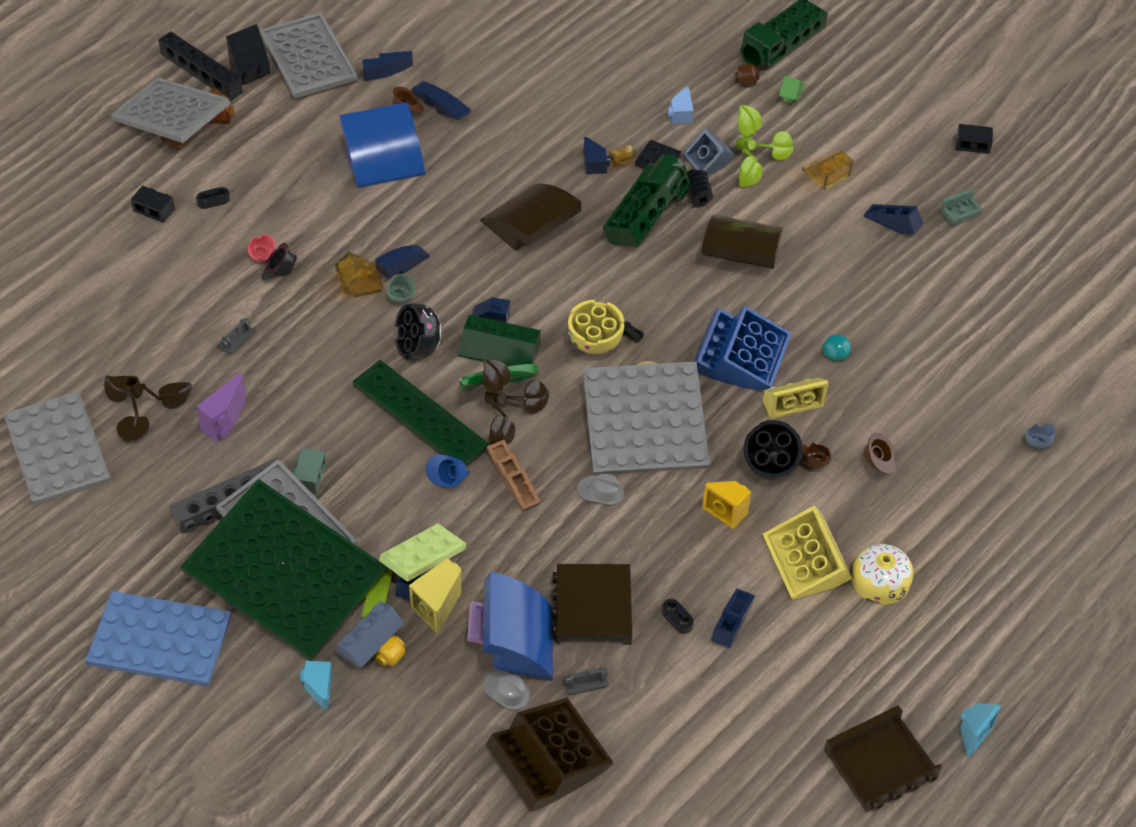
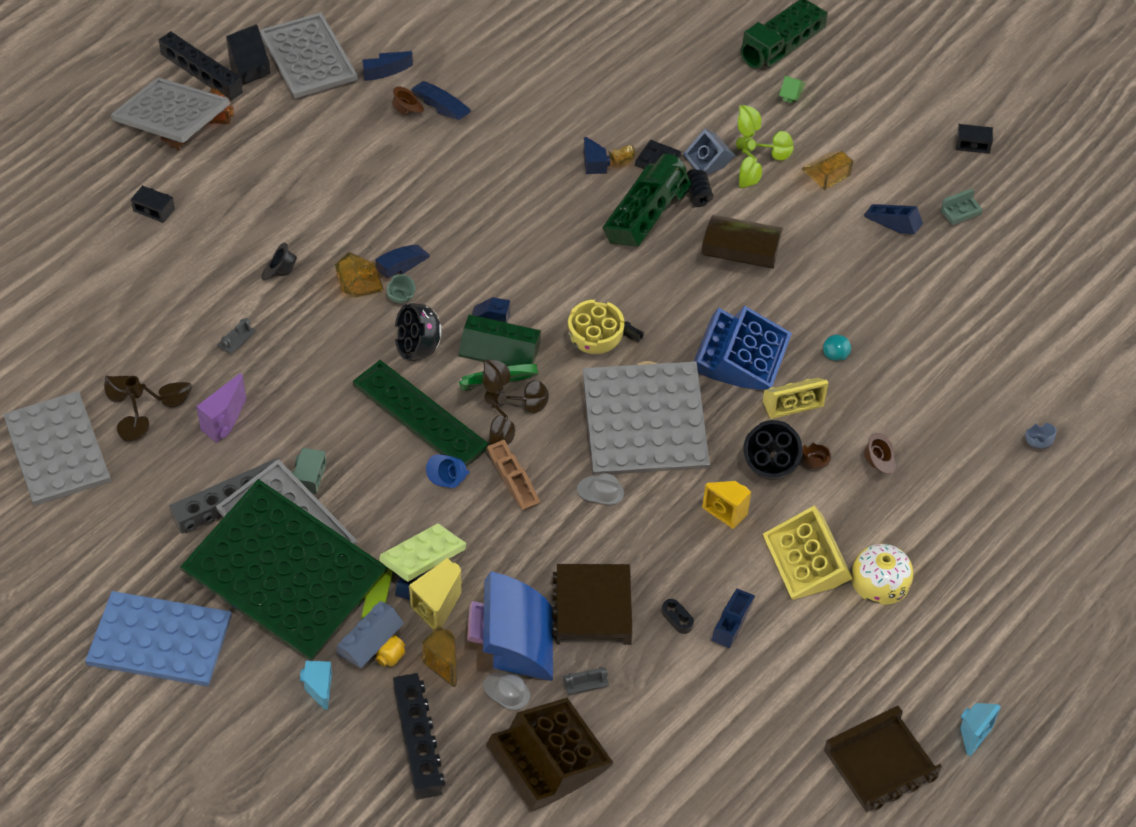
black beam [196,187,230,209] -> none
coral hair [248,234,275,263] -> none
blue slope [340,102,426,188] -> none
dark brown slope [480,183,581,251] -> none
light blue slope [668,87,694,124] -> none
reddish brown head [734,63,760,87] -> none
none -> black brick [393,673,445,800]
none -> clear yellow slope [422,626,457,687]

